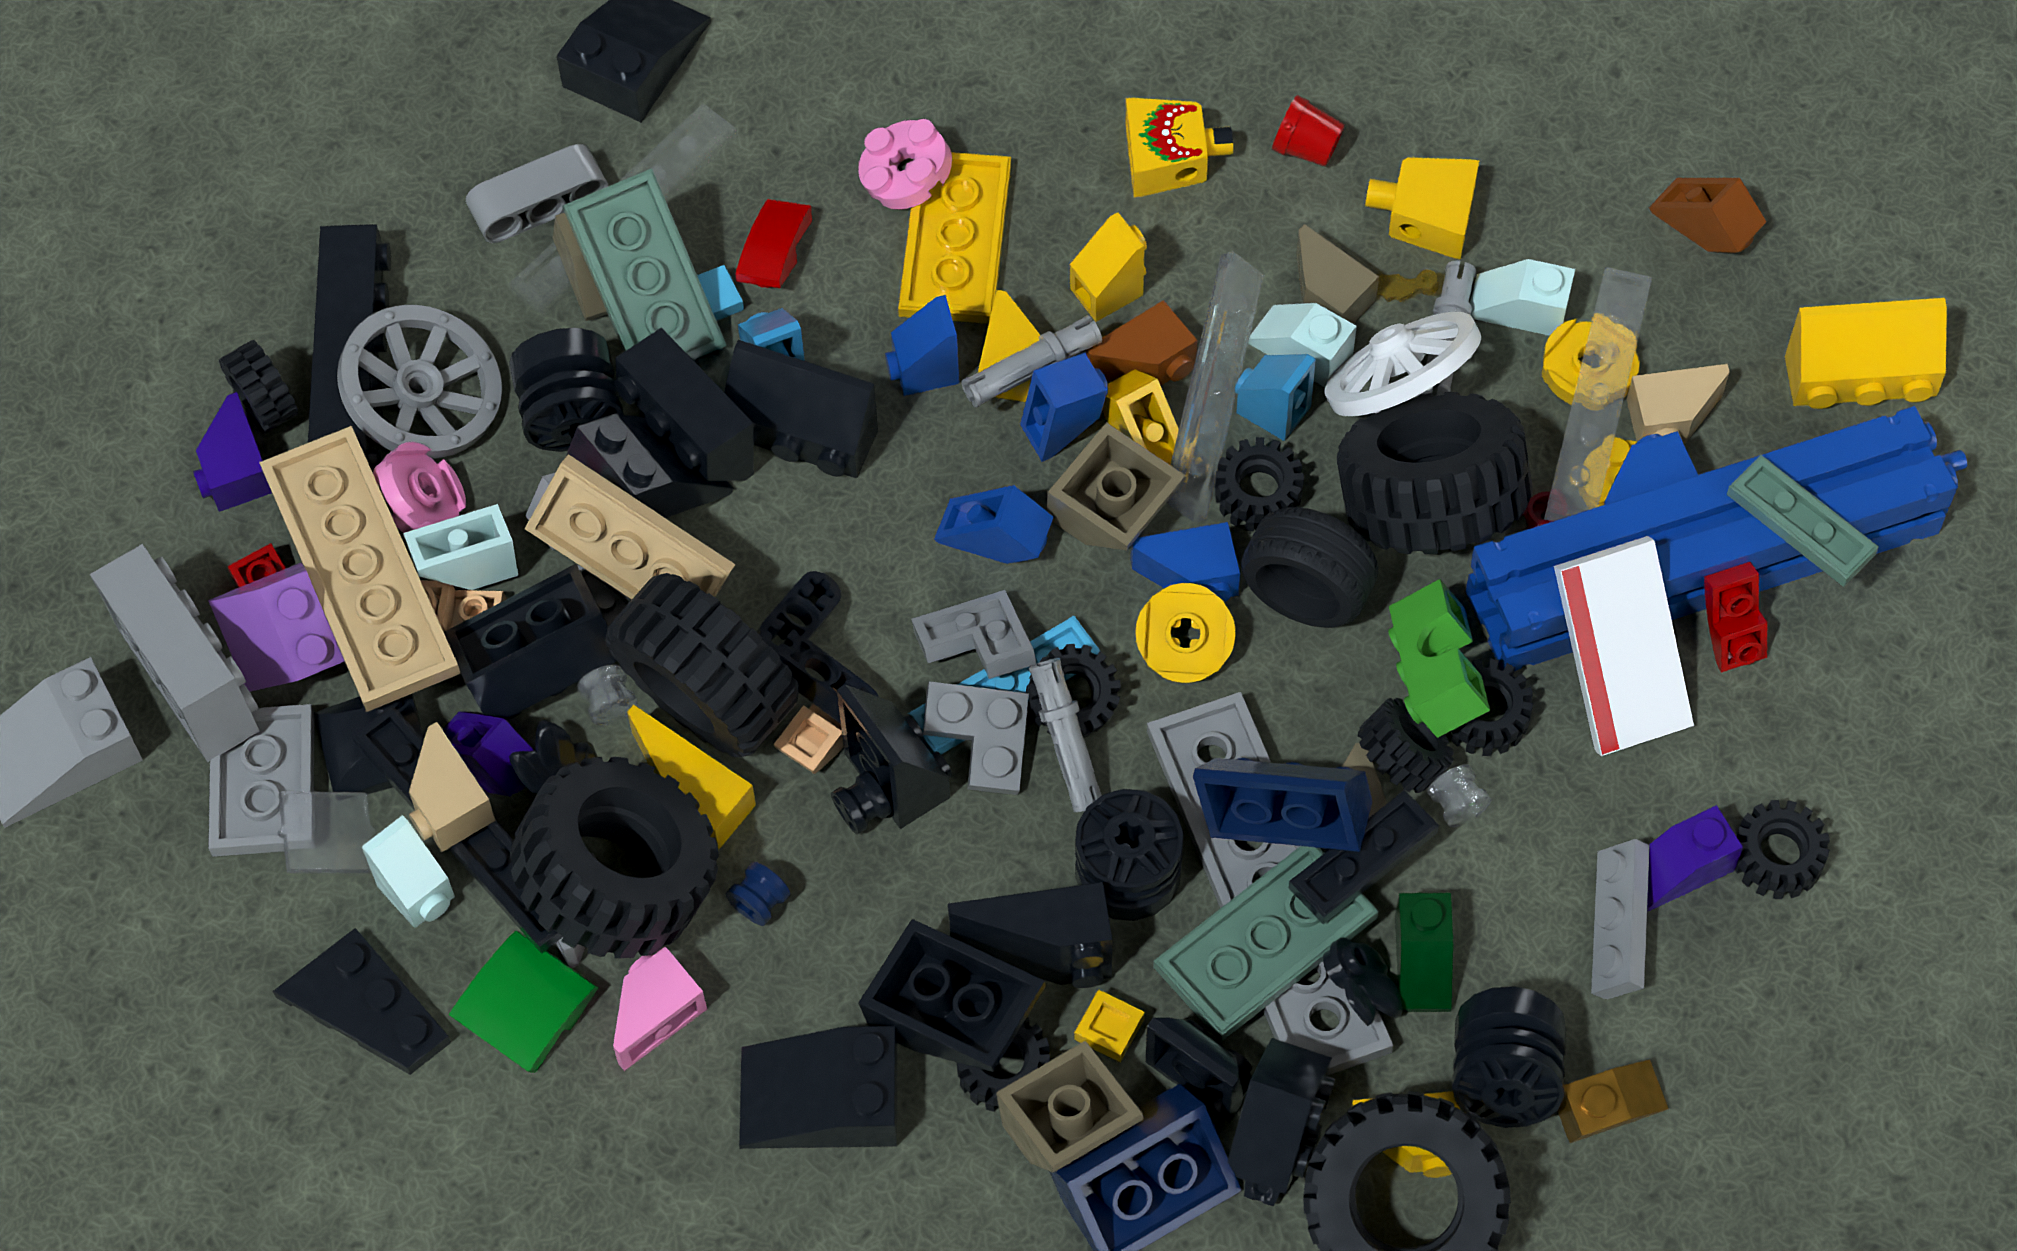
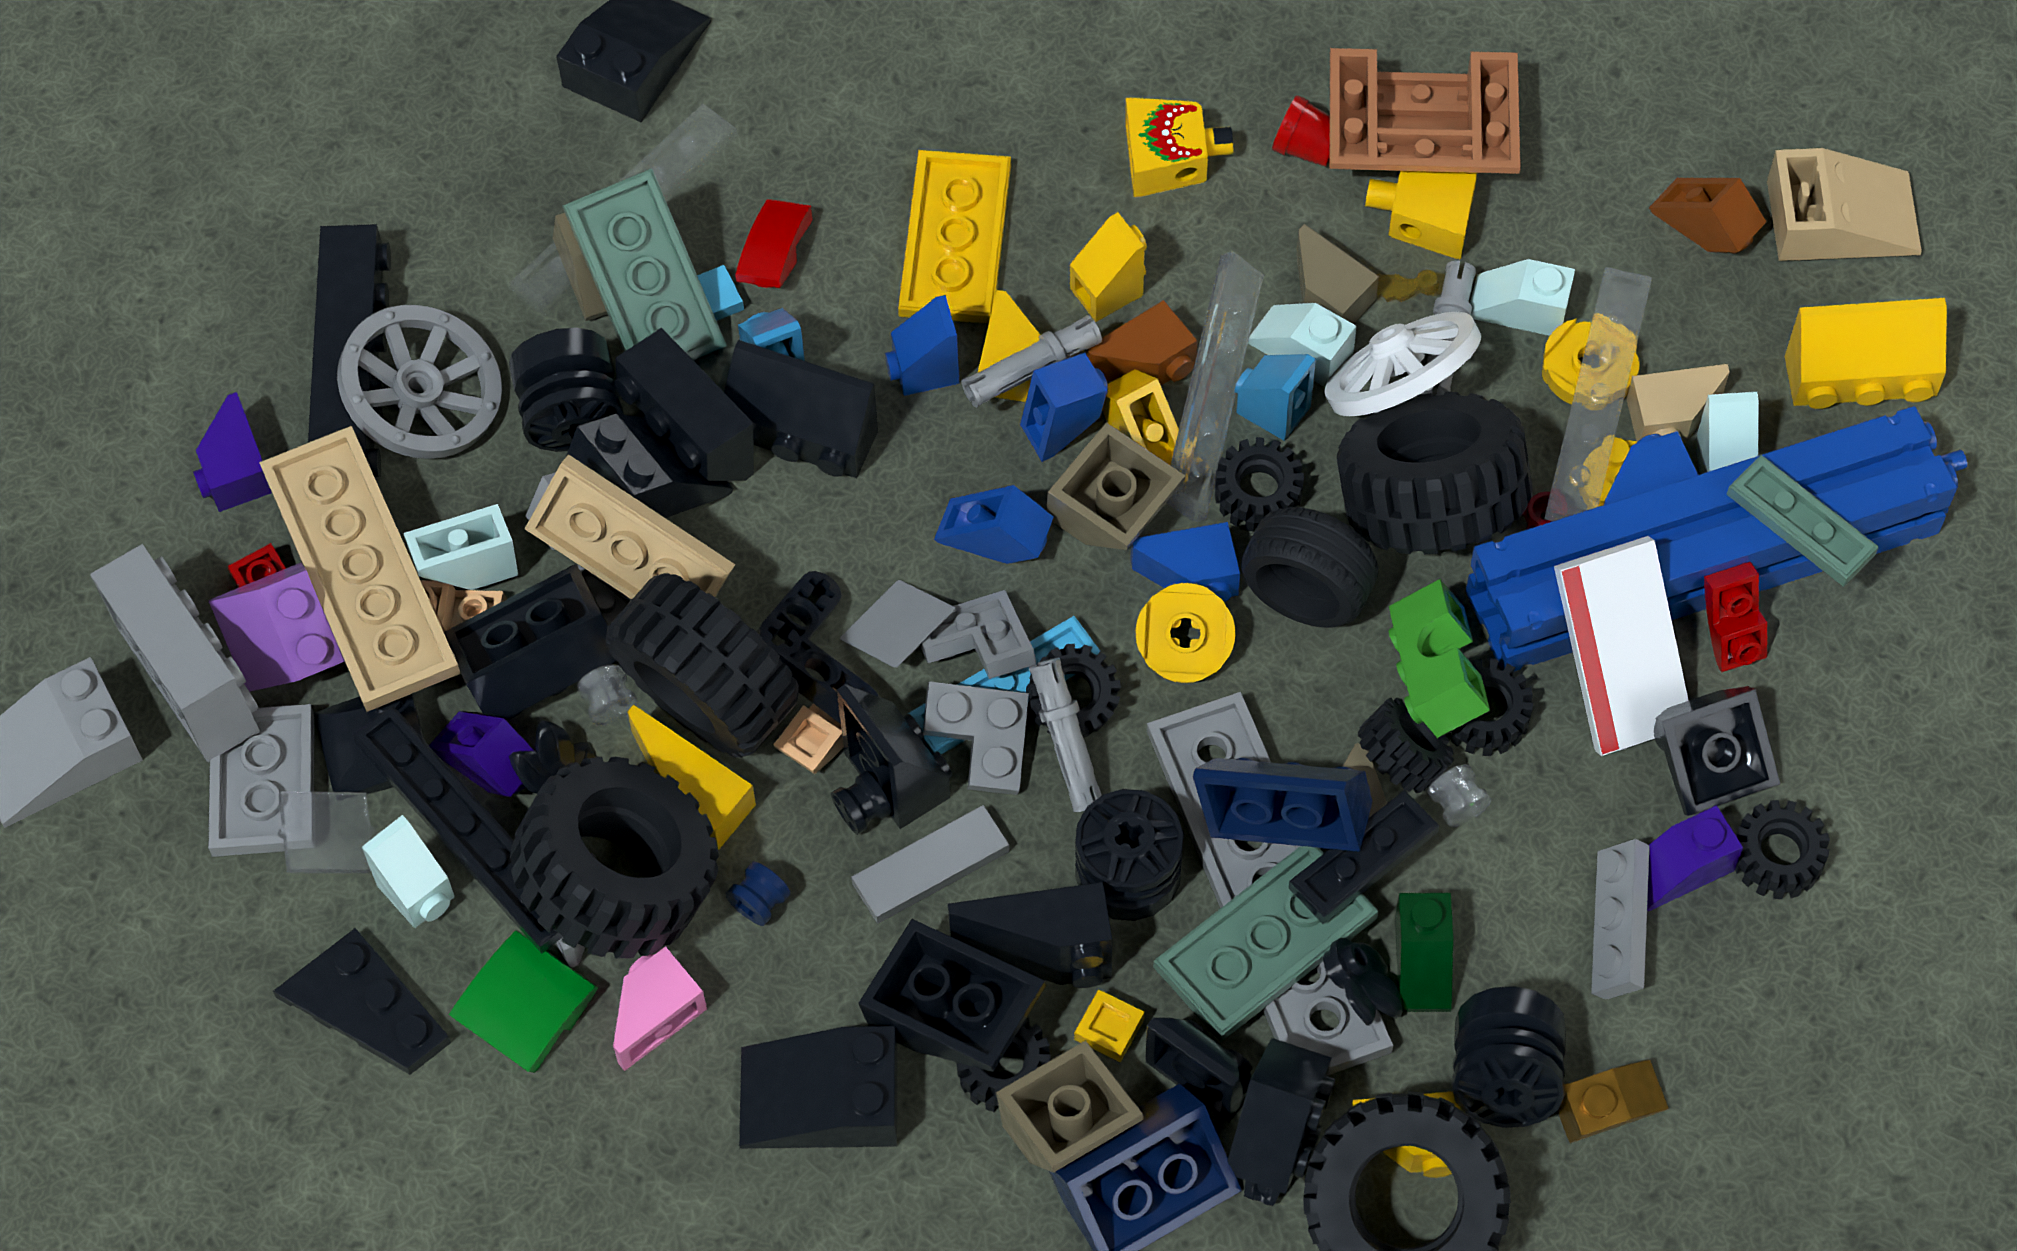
black tyre [219,339,298,434] -> none
bright pink plate [373,442,466,533] -> none
tan slope [409,722,495,852] -> none
light grey beam [466,144,609,243] -> none
bright pink plate [858,119,952,209] -> none
none -> light grey sticker [840,580,955,668]
none -> light grey tile [851,805,1009,924]
none -> nougat slope [1329,48,1520,174]
none -> black slope [1654,686,1780,816]
none -> light aqua slope [1695,392,1759,474]
none -> tan slope [1767,148,1922,261]

